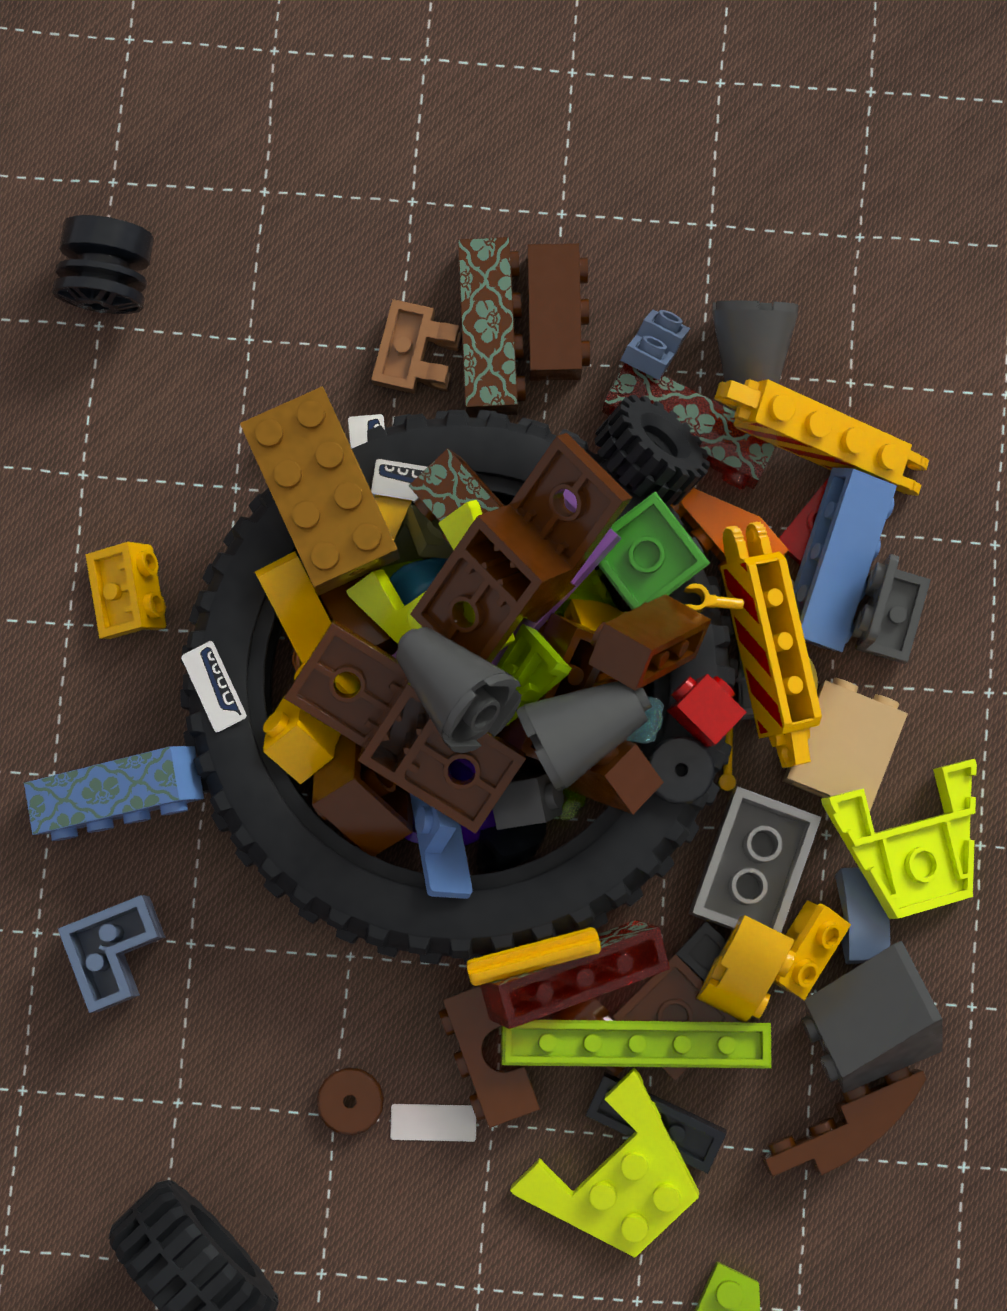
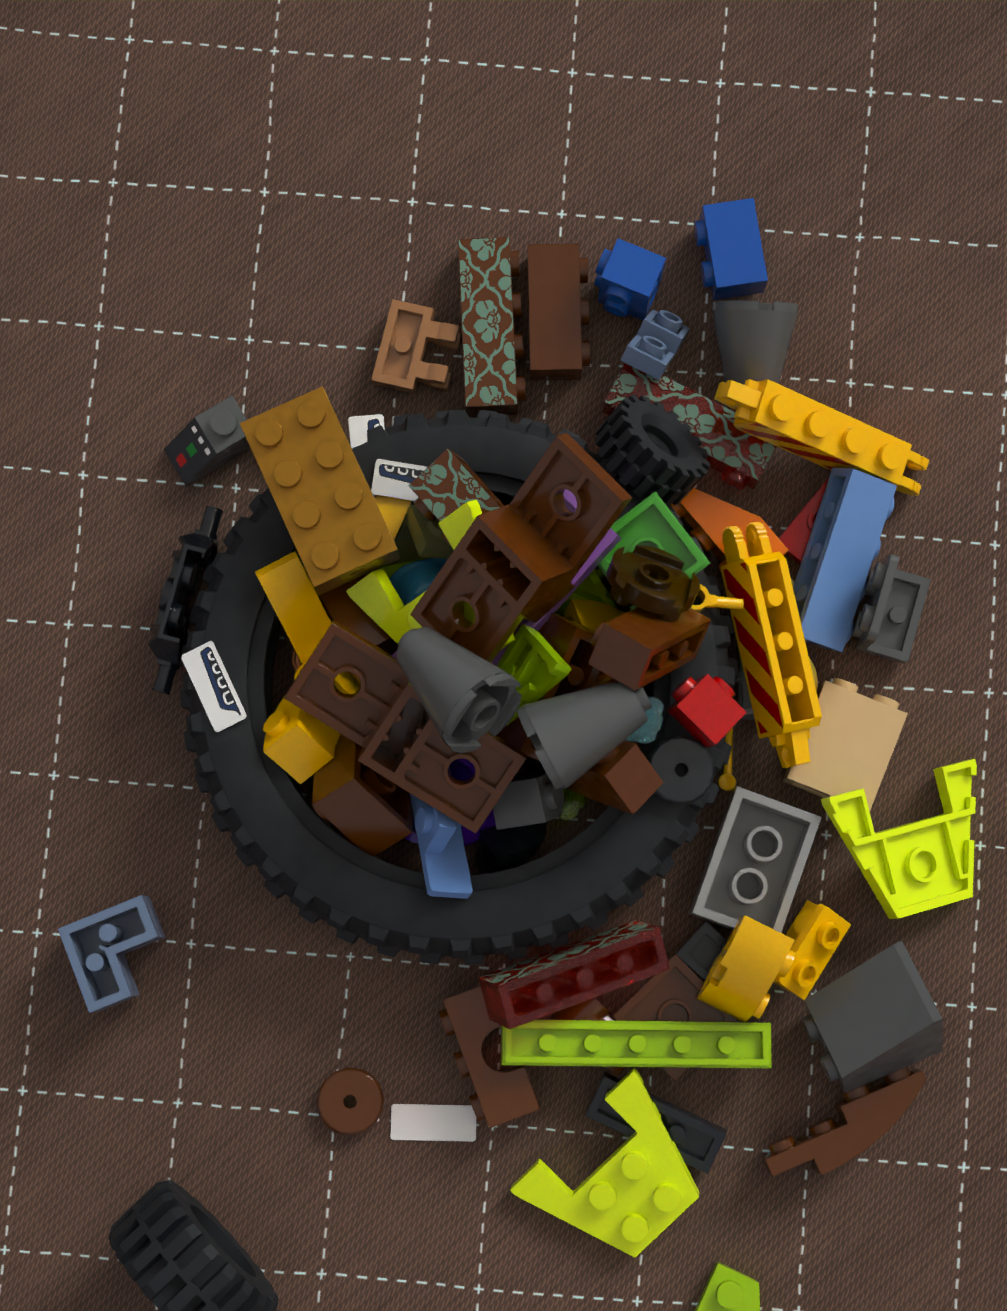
medium blue brick [24,746,204,841] -> none
black wheel [52,215,154,314] -> none
yellow bracket [85,542,166,639] -> none
yellow axle [466,927,601,986] -> none
sand blue slope [835,868,890,964] -> none
none -> black plate [147,506,223,695]
none -> slope [164,395,251,487]
none -> blue brick [594,238,666,320]
none -> dark brown plate [606,545,700,622]
none -> blue brick [694,198,768,300]

